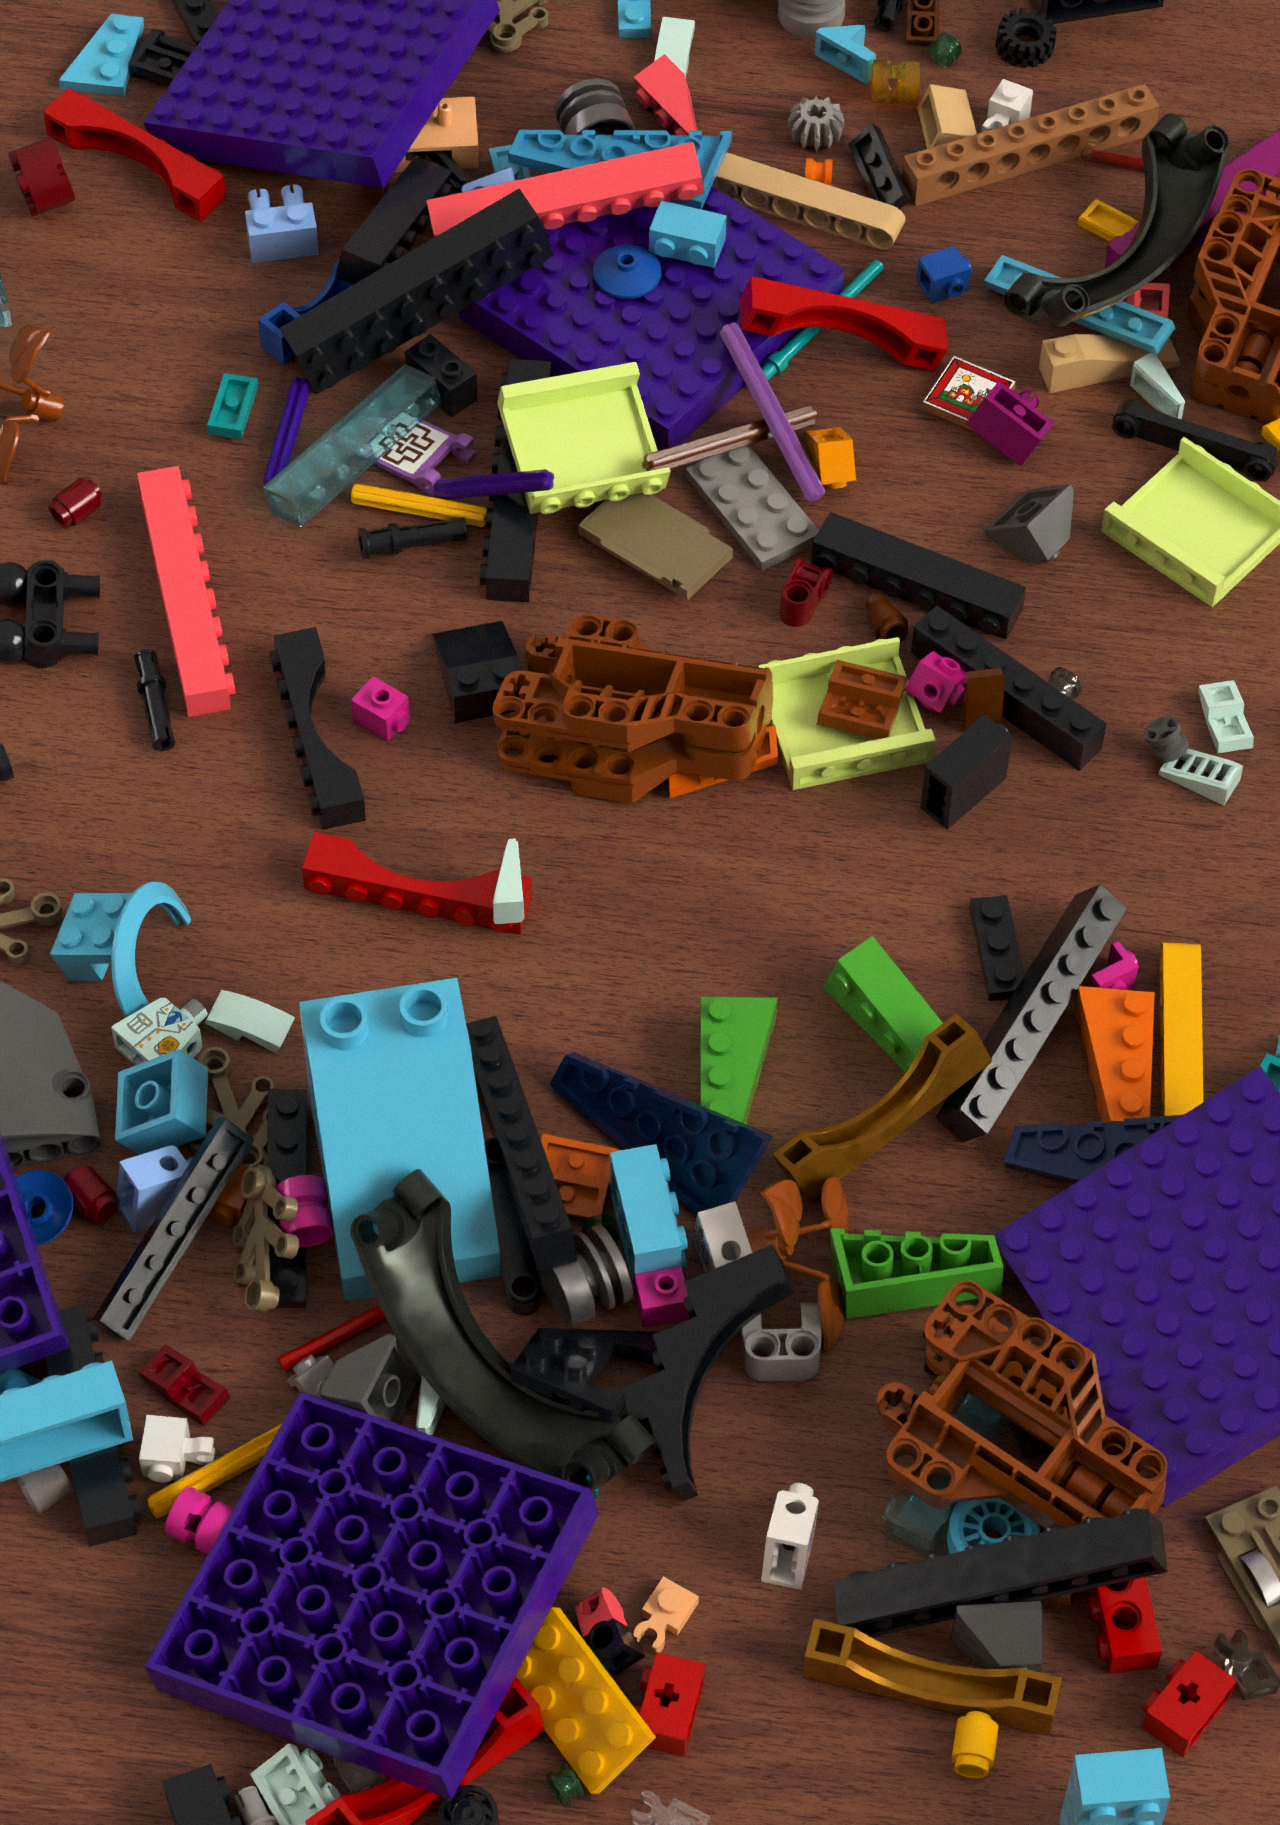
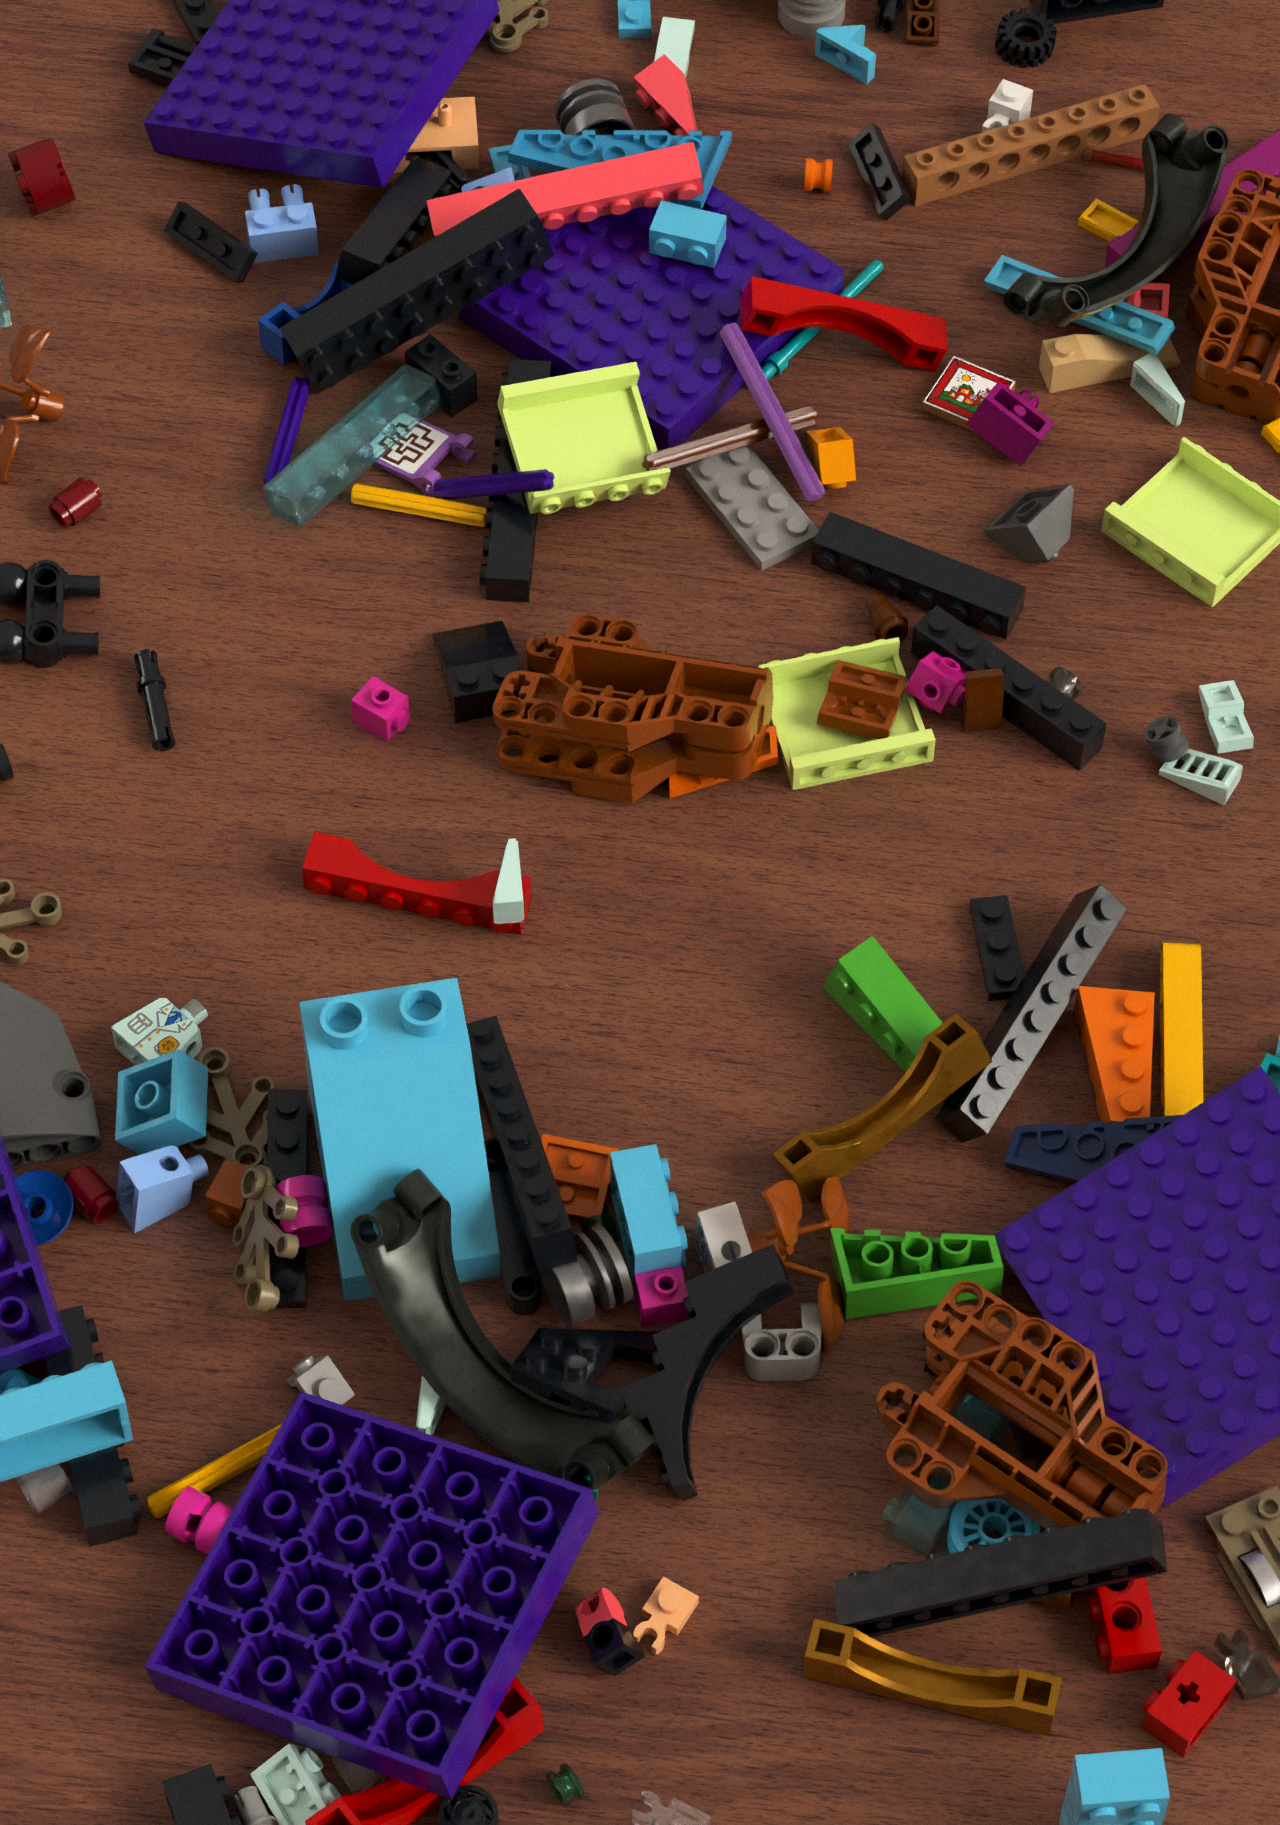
red arch [43,88,226,222] -> none
medium azure piece [50,882,191,1017] -> none
medium azure wing [58,14,144,97] -> none
black plate [93,1117,255,1341] -> none
coral brick [137,466,236,717] -> none
dark red slope [138,1344,230,1426] -> none
white brick [139,1415,216,1483] -> none
light aqua slope [204,990,295,1053] -> none
teal plate [207,373,258,440] -> none
black arch [269,627,366,830] -> none
red bar [277,1305,386,1372] -> none
dark grey slope [320,1334,422,1425] -> none
black pin [358,517,468,560] -> none
yellow plate [515,1607,656,1794] -> none
dark blue wing [549,1052,773,1214] -> none
dark tan piece [578,493,733,600] -> none
blue dish [593,245,661,299] -> none
red brick [634,1652,706,1757] -> none
bright green wedge [700,997,778,1125] -> none
tan beam [712,153,906,250] -> none
white torso [761,1483,819,1590] -> none
dark red piece [780,557,833,627] -> none
light grey gear [788,95,844,151] -> none
clear yellow wheel [871,60,920,103] -> none
blue brick [916,245,972,304] -> none
tan brick [917,84,977,149] -> none
black brick [920,714,1012,830] -> none
clear green bush [929,33,962,67] -> none
dark grey slope [950,1601,1042,1672] -> none
yellow brick [951,1711,999,1779] -> none
dark pink bracket [1090,940,1139,990] -> none
black piece [1112,399,1279,482] -> none
none -> black plate [164,201,258,283]

